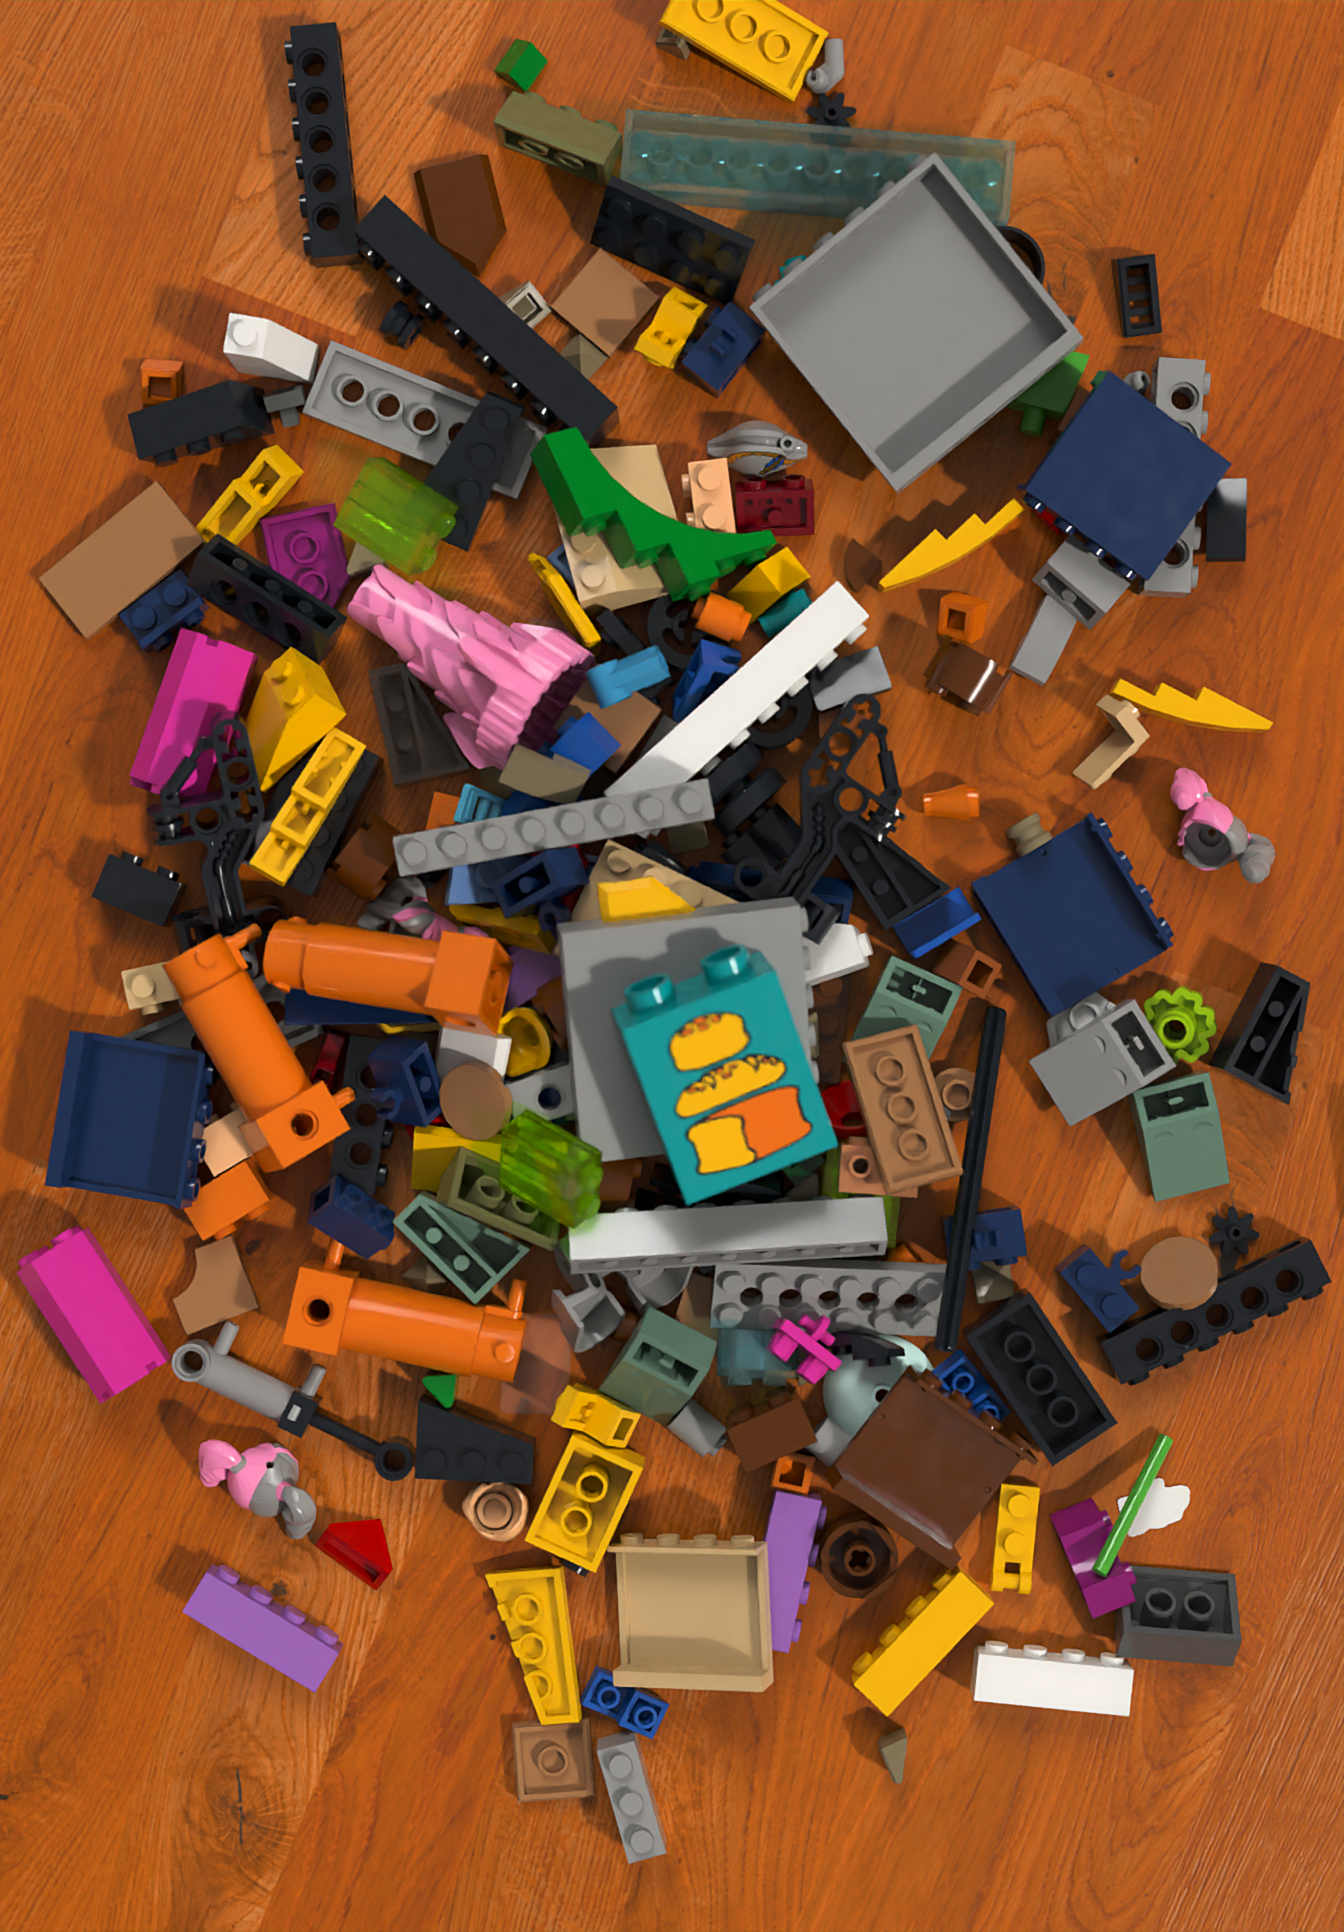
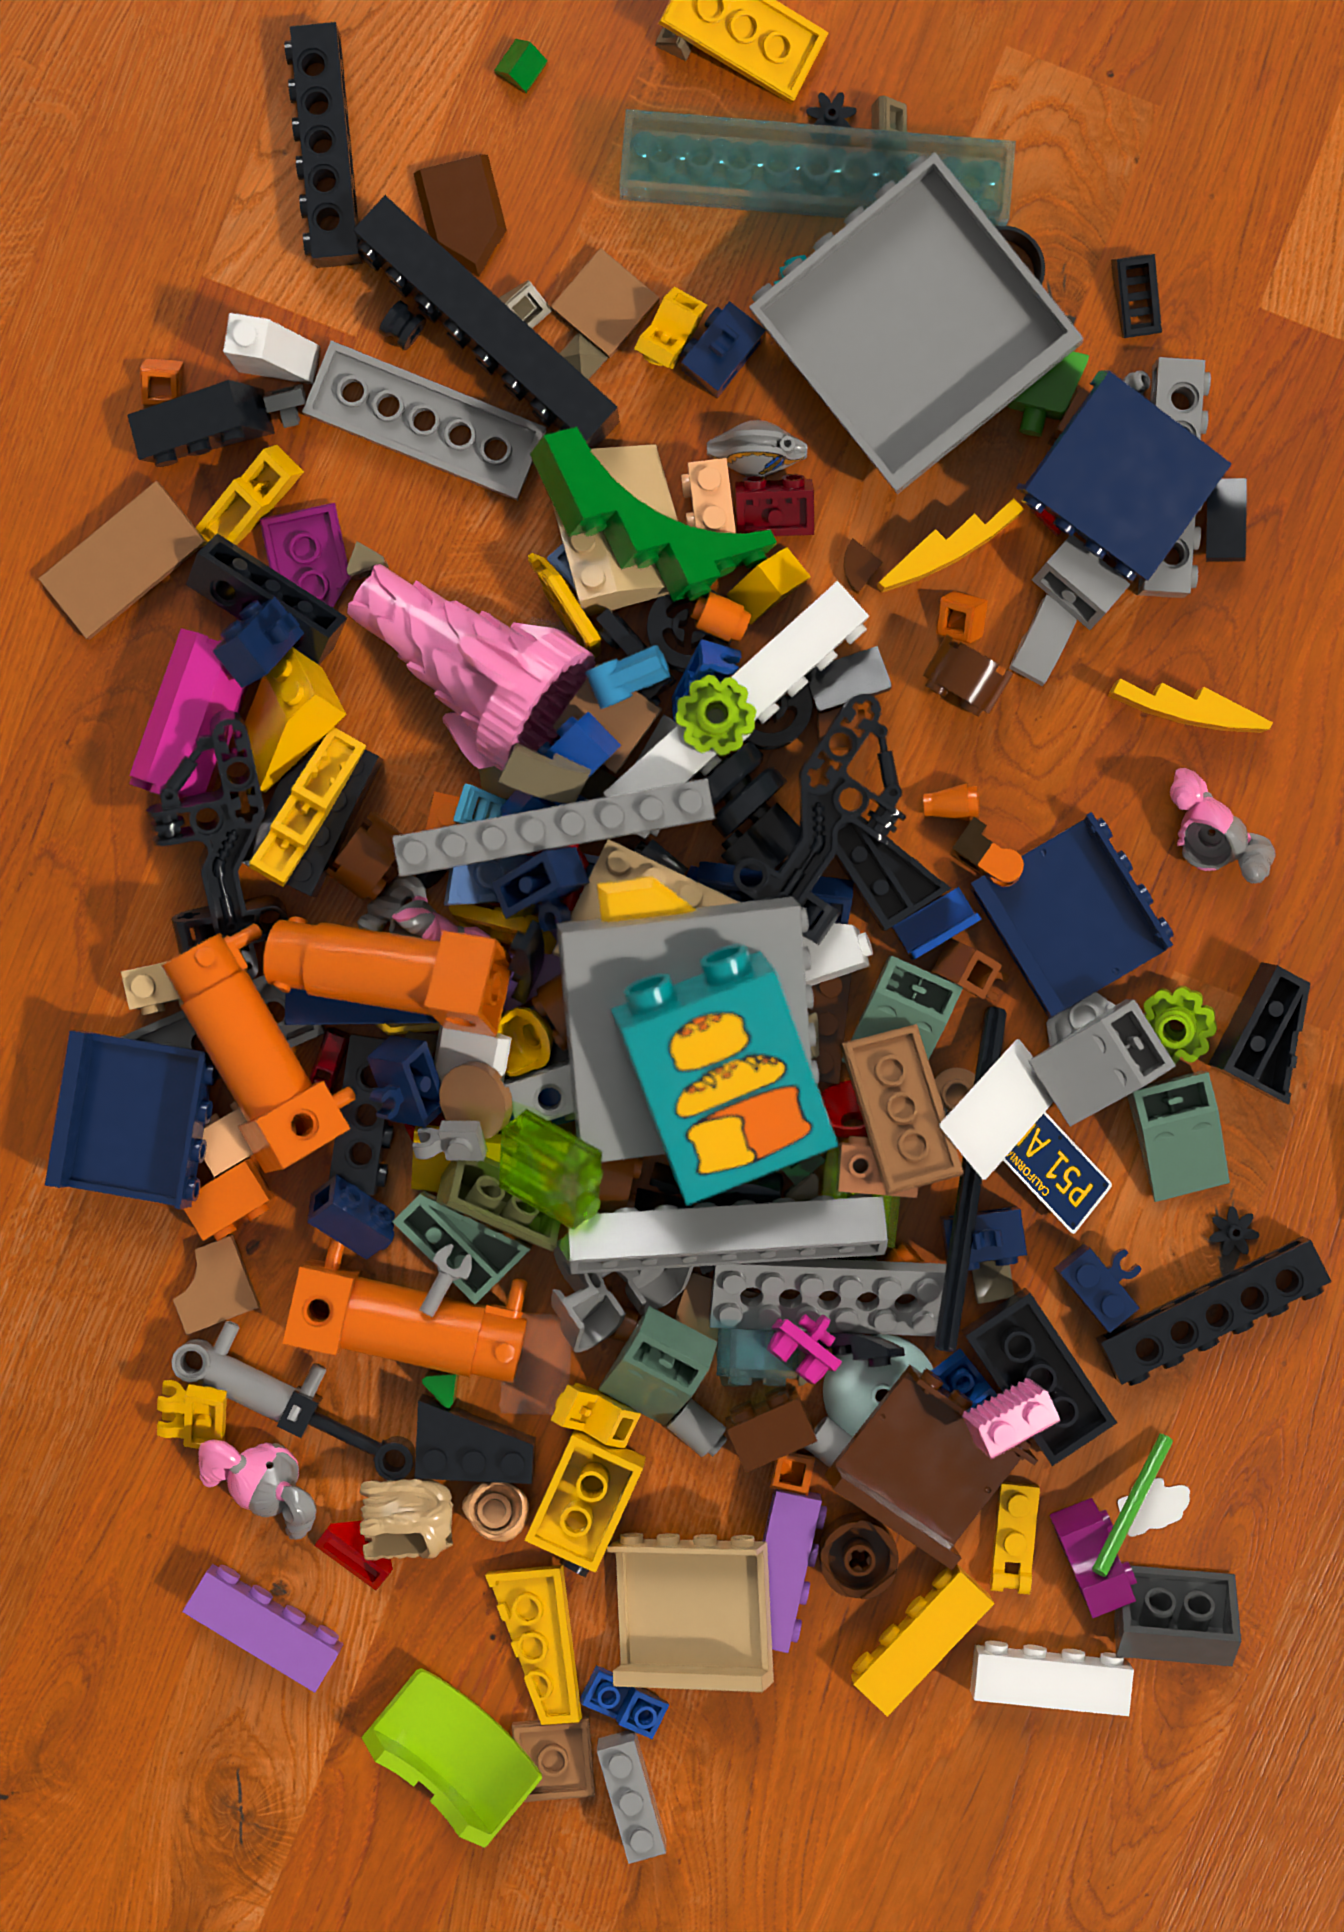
dark pink brick [16,1225,172,1404] -> none
black brick [91,851,187,927] -> none
dark blue bracket [118,569,210,653] -> none
clear neon green brick [333,457,459,575] -> none
clear smoke wedge [368,662,471,789] -> none
black wing [397,391,525,552] -> none
dark tan slope [401,1254,451,1295] -> none
olive slope [494,91,623,187] -> none
black plate [590,176,755,305] -> none
dark tan slope [666,821,710,855] -> none
teal cone [758,588,813,638] -> none
light grey arm [806,38,845,93] -> none
dark tan slope [878,1728,907,1784] -> none
dark tan wheel [1004,812,1053,858] -> none
tan bracket [1073,694,1150,789] -> none
medium nougat tile [1140,1236,1219,1311] -> none
none -> yellow plate [157,1380,227,1449]
none -> dark blue brick [213,597,304,688]
none -> tan piece [359,1479,453,1561]
none -> lime panel [361,1668,542,1848]
none -> light grey plate [412,1121,487,1161]
none -> light grey bar [419,1244,472,1317]
none -> black slope [507,919,545,1004]
none -> lime plant [676,675,756,756]
none -> dark tan slope [872,95,907,144]
none -> white sticker [940,1039,1054,1180]
none -> leg [951,817,1024,887]
none -> bright pink brick [963,1378,1060,1459]
none -> dark blue sticker [1003,1112,1112,1234]

